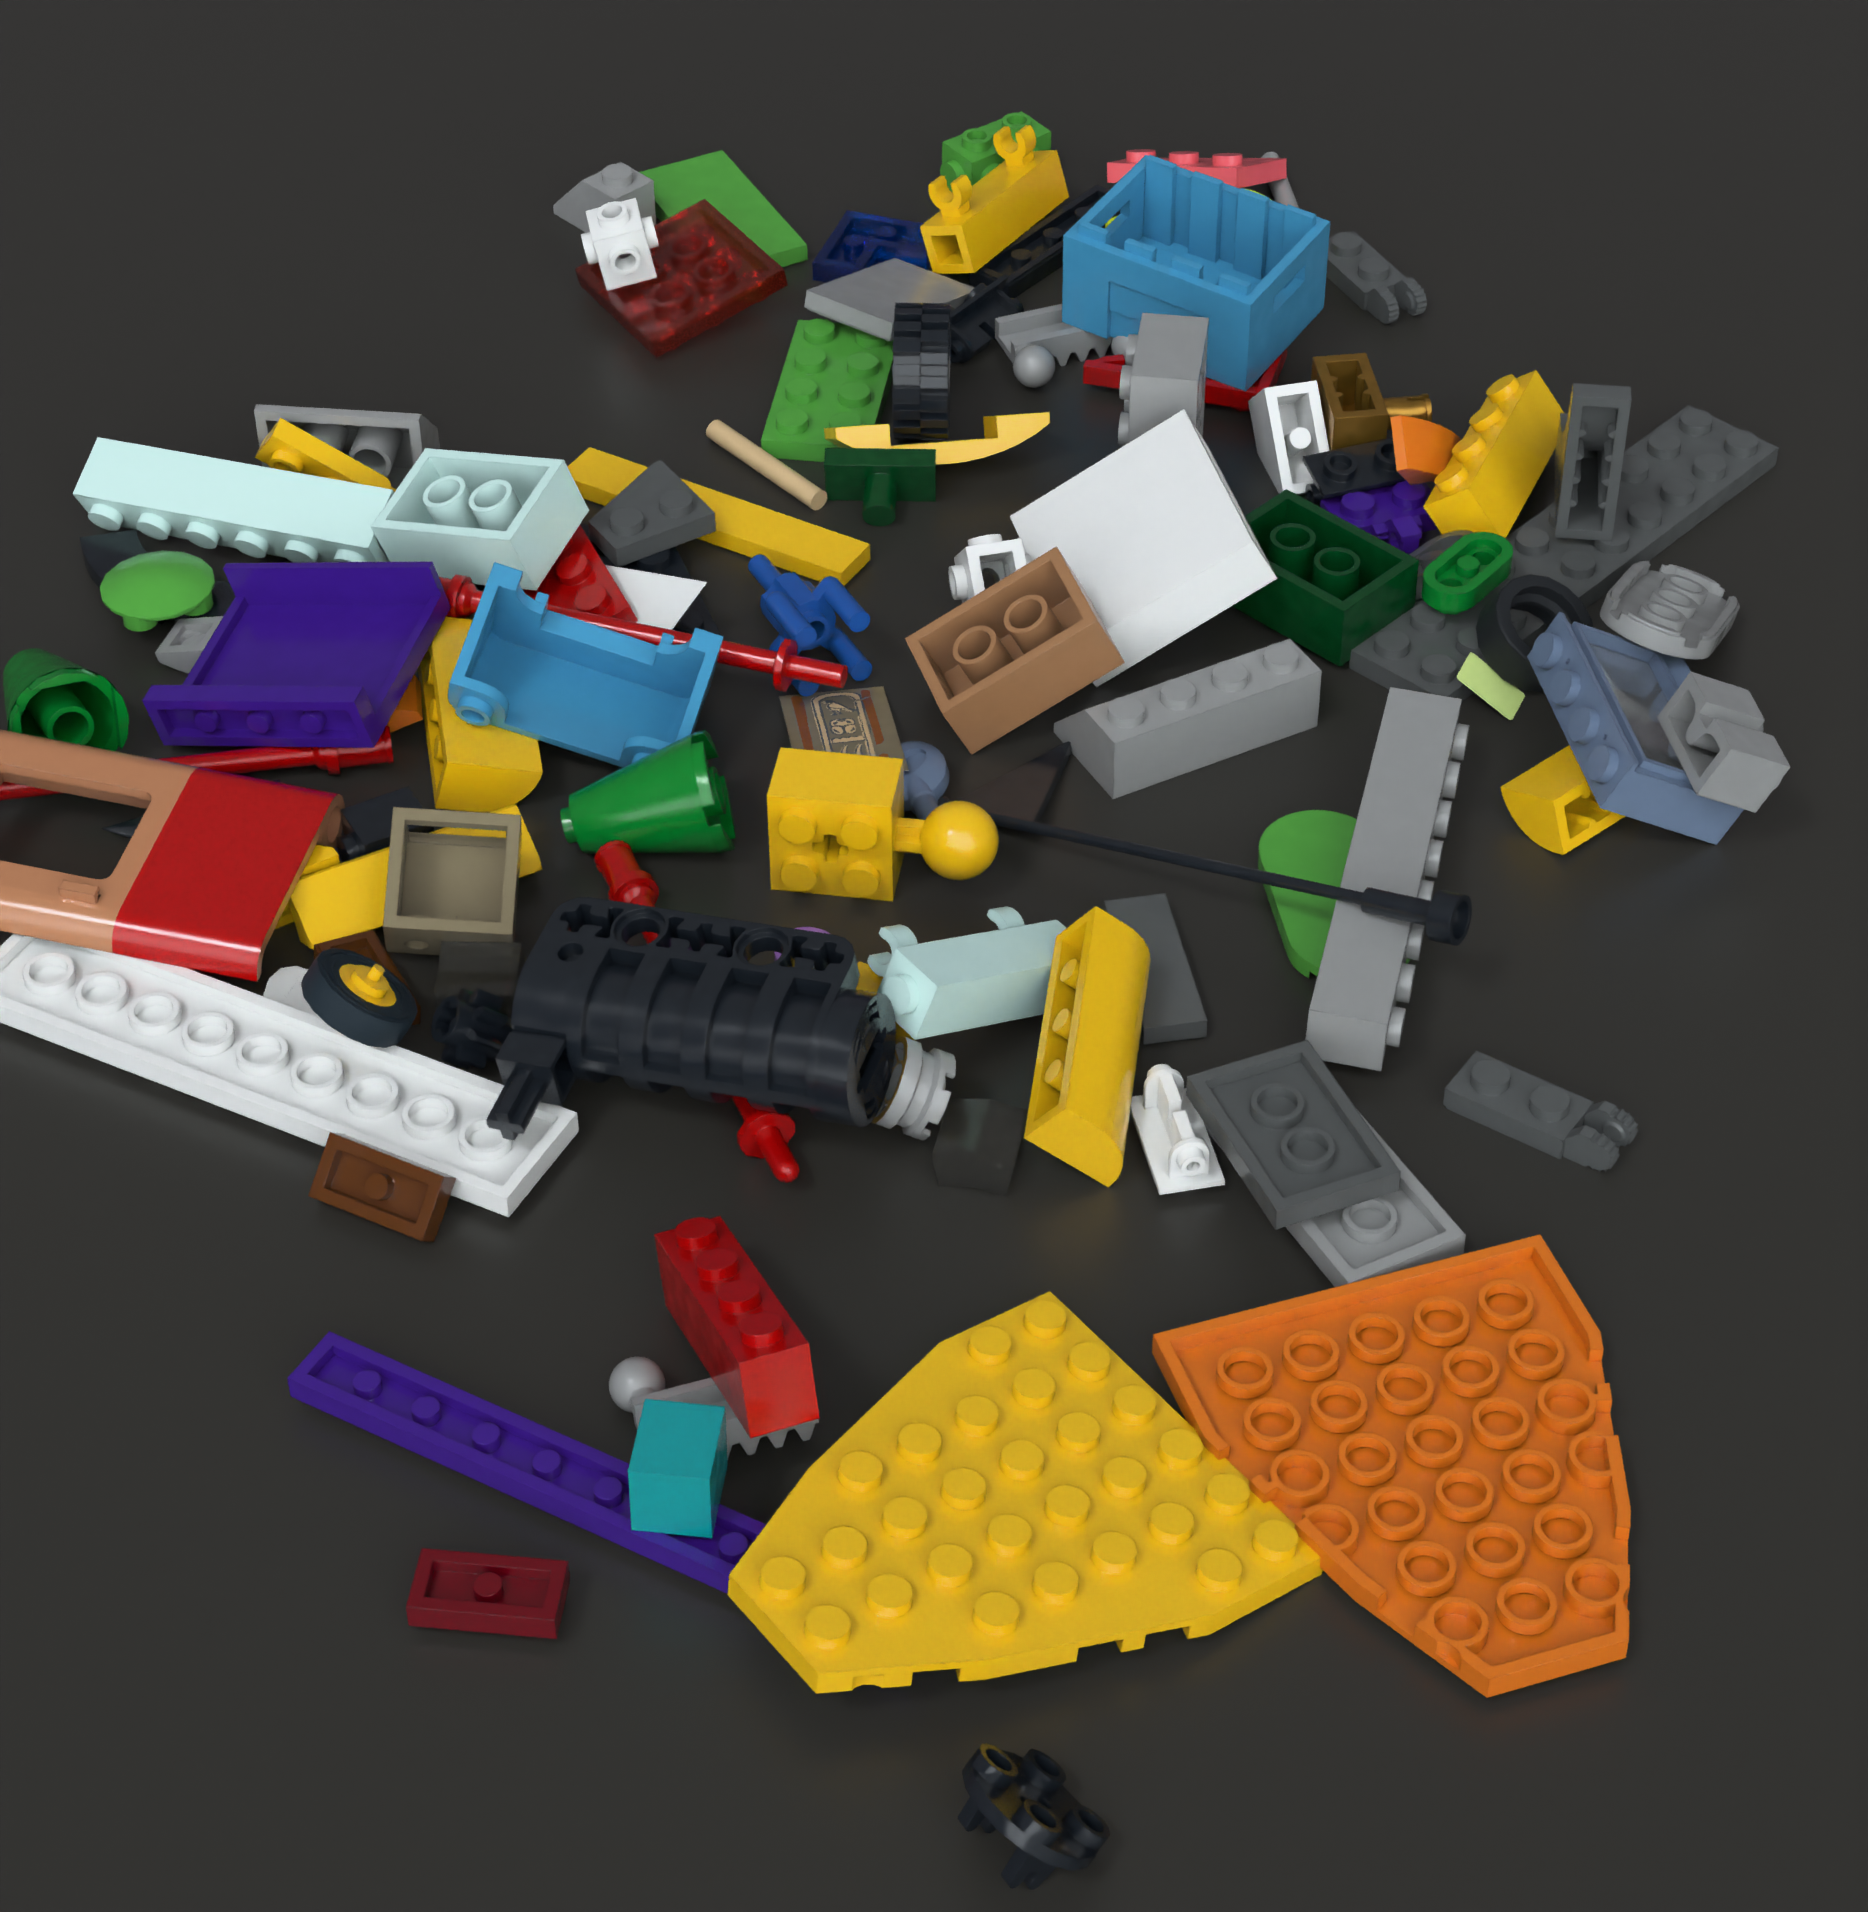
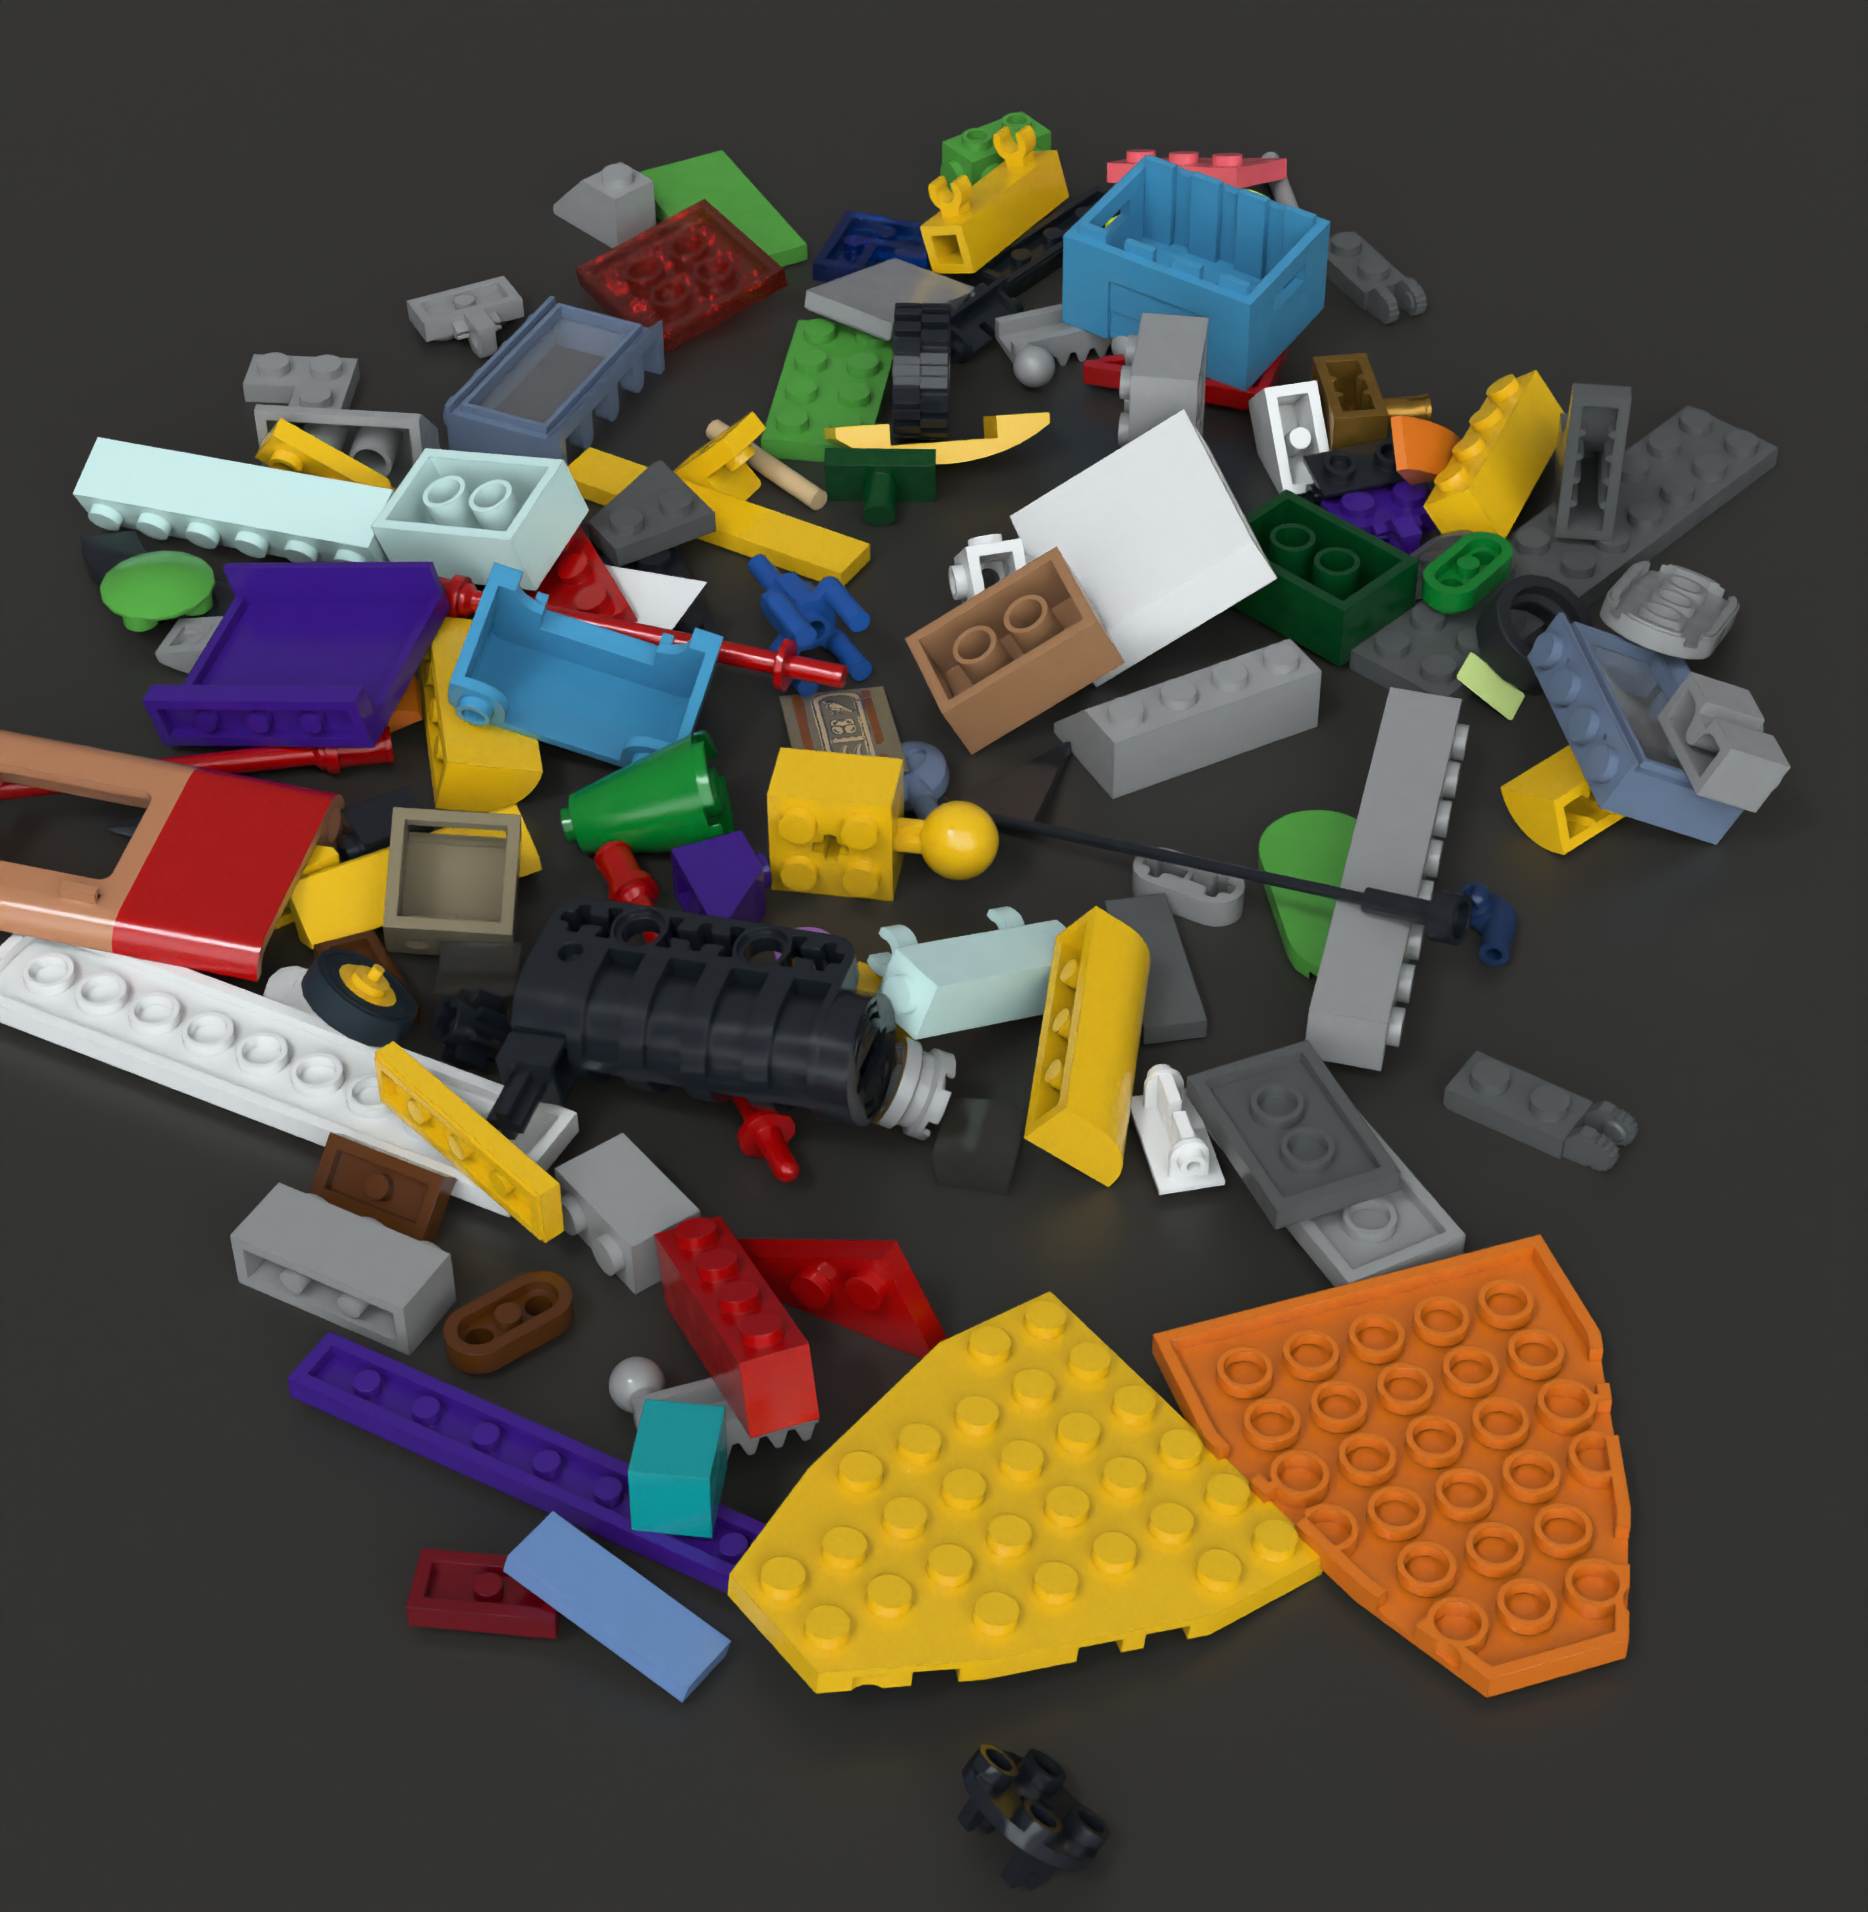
green cone [3,648,129,751] -> none
white brick [581,198,659,291] -> none
none -> light grey brick [230,1182,457,1356]
none -> light grey plate [243,352,360,410]
none -> yellow tile [374,1041,564,1243]
none -> light grey hinge [406,276,524,359]
none -> sand blue window [443,296,665,467]
none -> reddish brown plate [443,1271,574,1374]
none -> medium blue tile [503,1511,731,1703]
none -> light grey brick [555,1133,701,1295]
none -> dark purple slope [671,830,772,923]
none -> yellow slope [673,411,766,501]
none -> red wing [737,1239,948,1359]
none -> light grey beam [1132,847,1245,927]
none -> dark blue arm [1458,881,1517,967]

